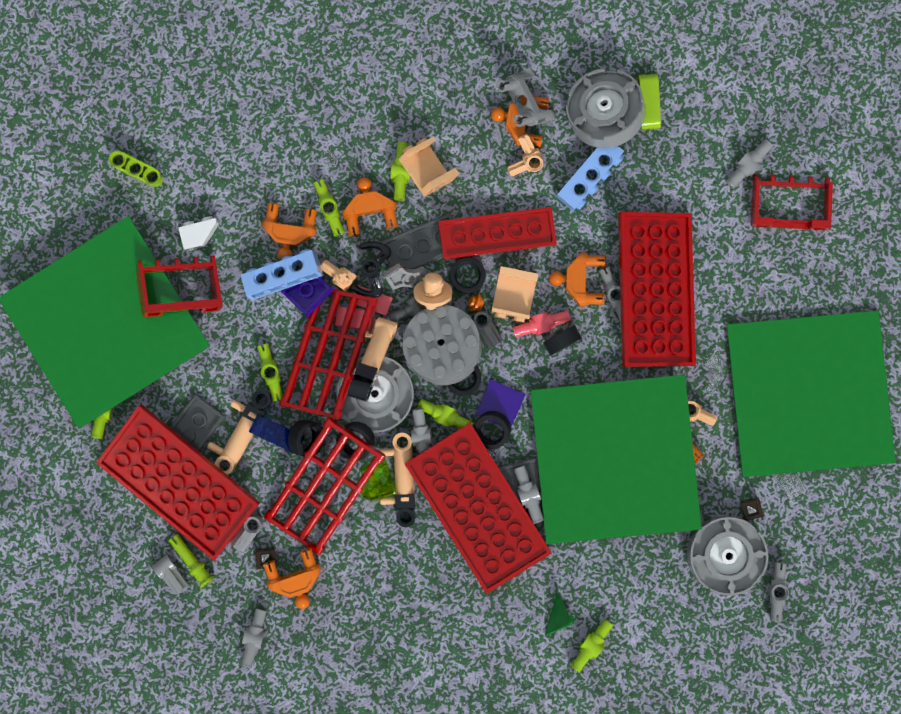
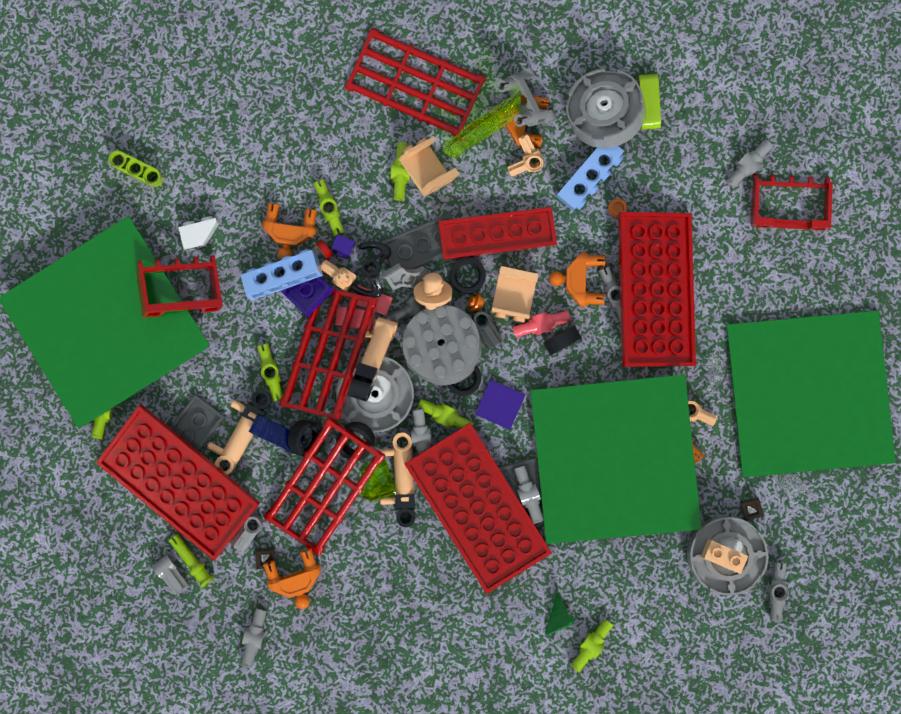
orange connector [342,178,398,237] -> none
black tyre [474,411,511,449] -> none
none -> red tile [315,240,332,259]
none -> dark purple plate [331,234,356,259]
none -> red door [345,28,486,138]
none -> clear neon green wedge [443,91,522,159]
none -> orange plate [608,199,627,218]
none -> light nougat brick [700,539,748,574]

